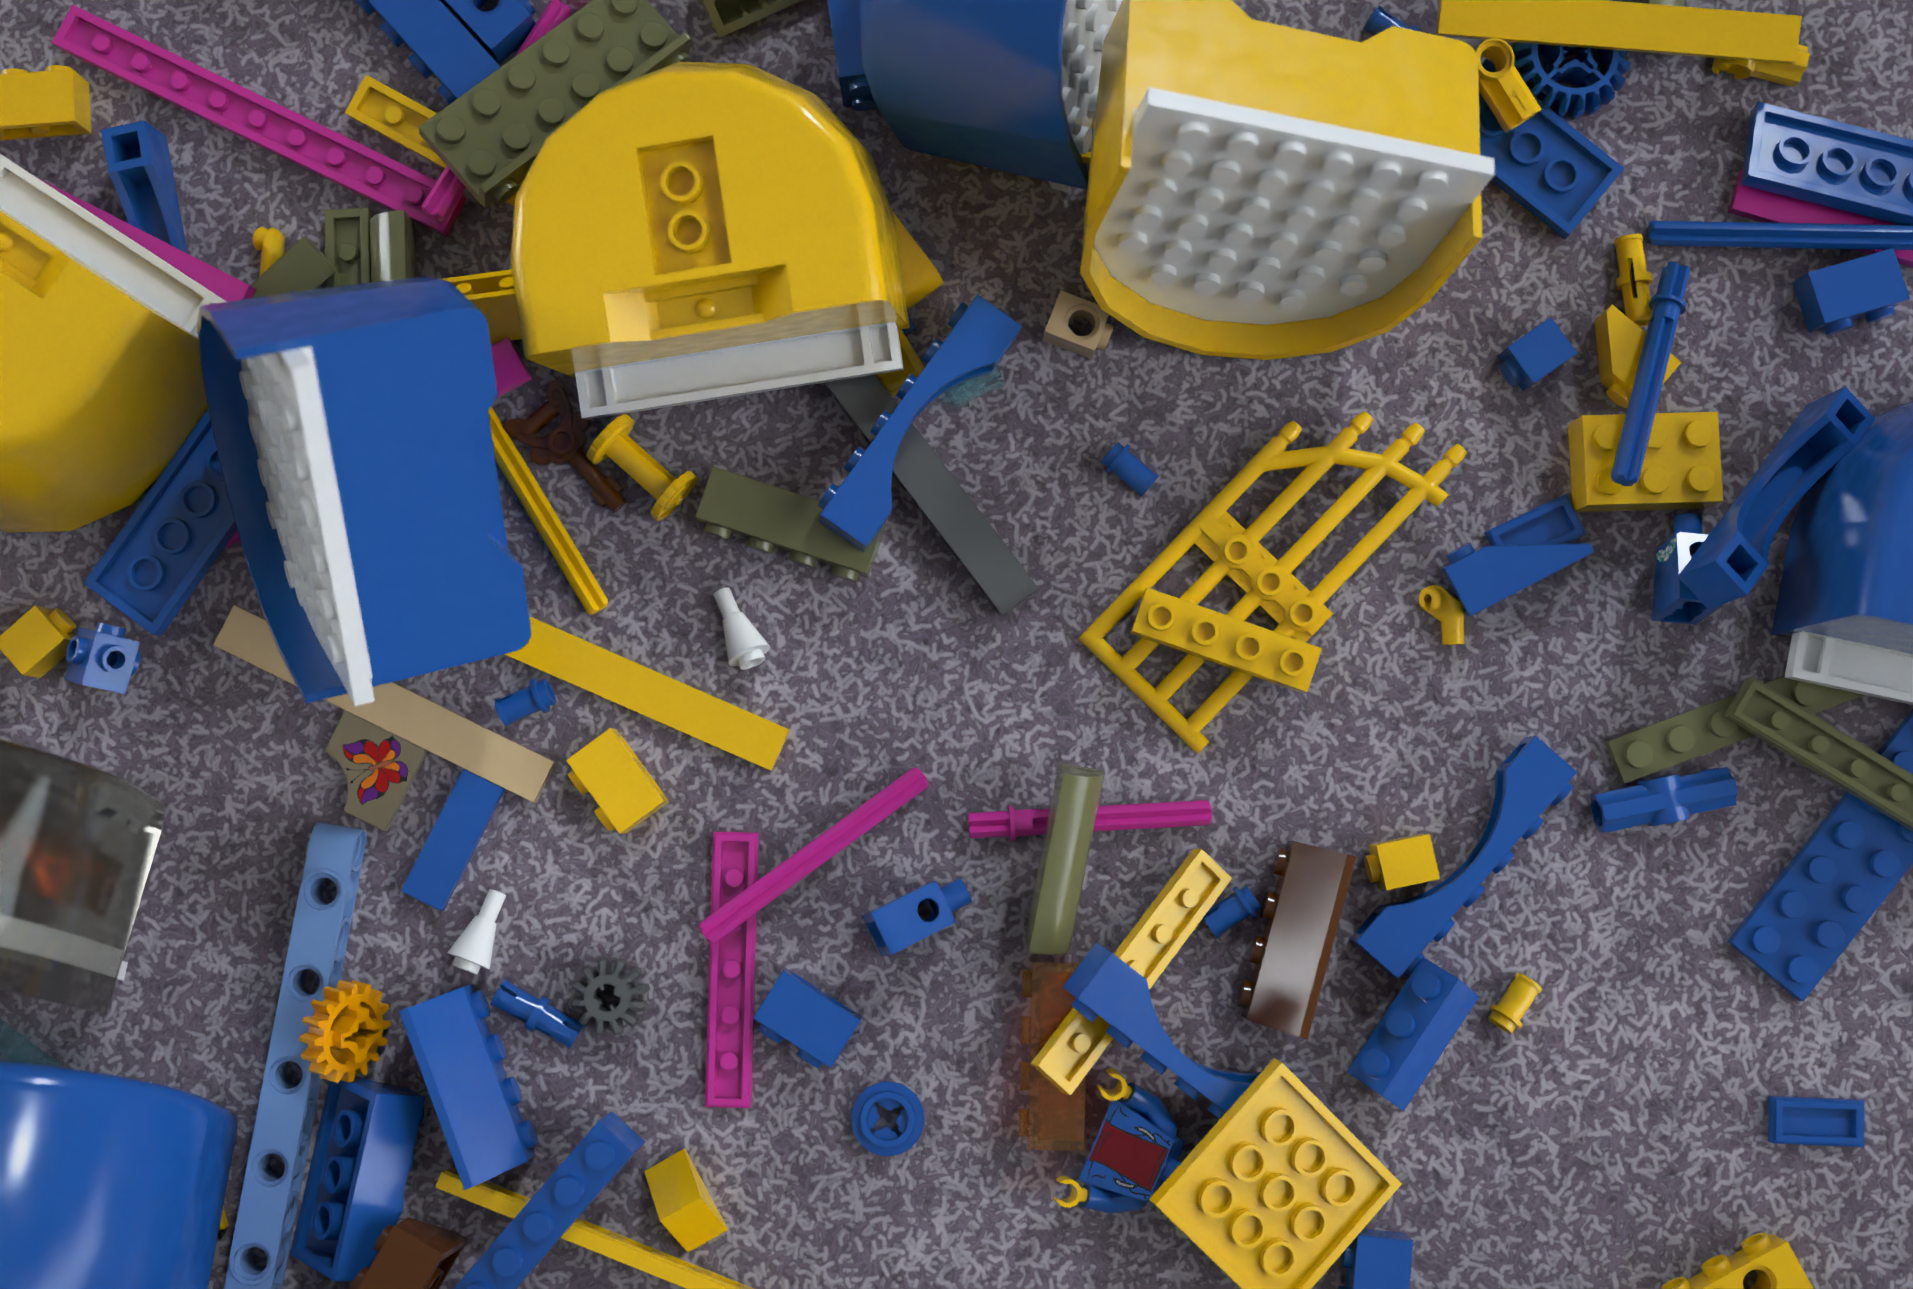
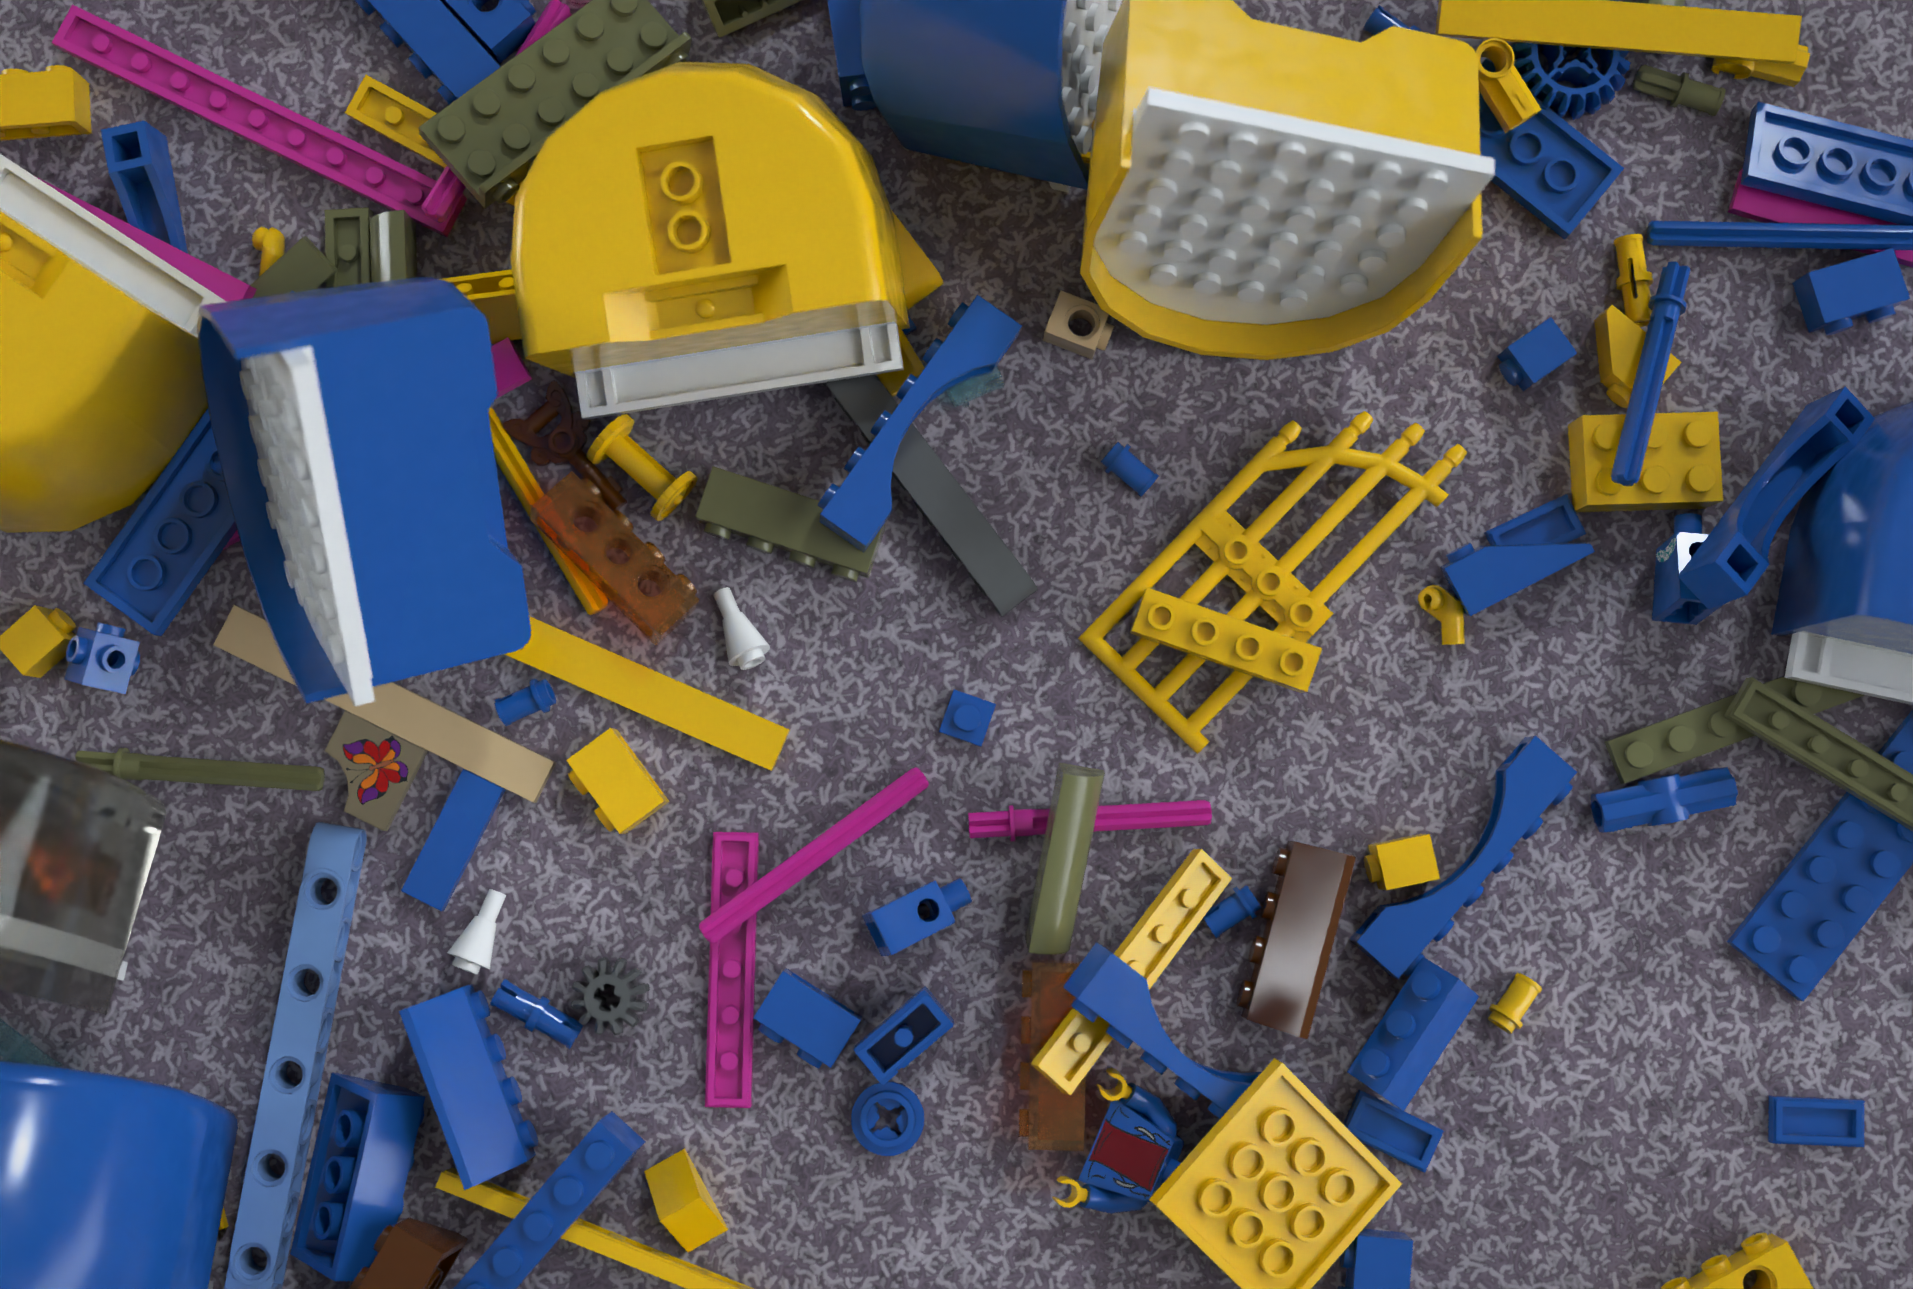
light orange gear [299,980,391,1083] -> none
none -> olive axle [74,748,325,791]
none -> clear orange brick [530,471,700,646]
none -> blue brick [853,986,954,1085]
none -> blue plate [939,689,996,747]
none -> blue tile [1343,1089,1444,1173]
none -> olive axle [1633,65,1726,116]

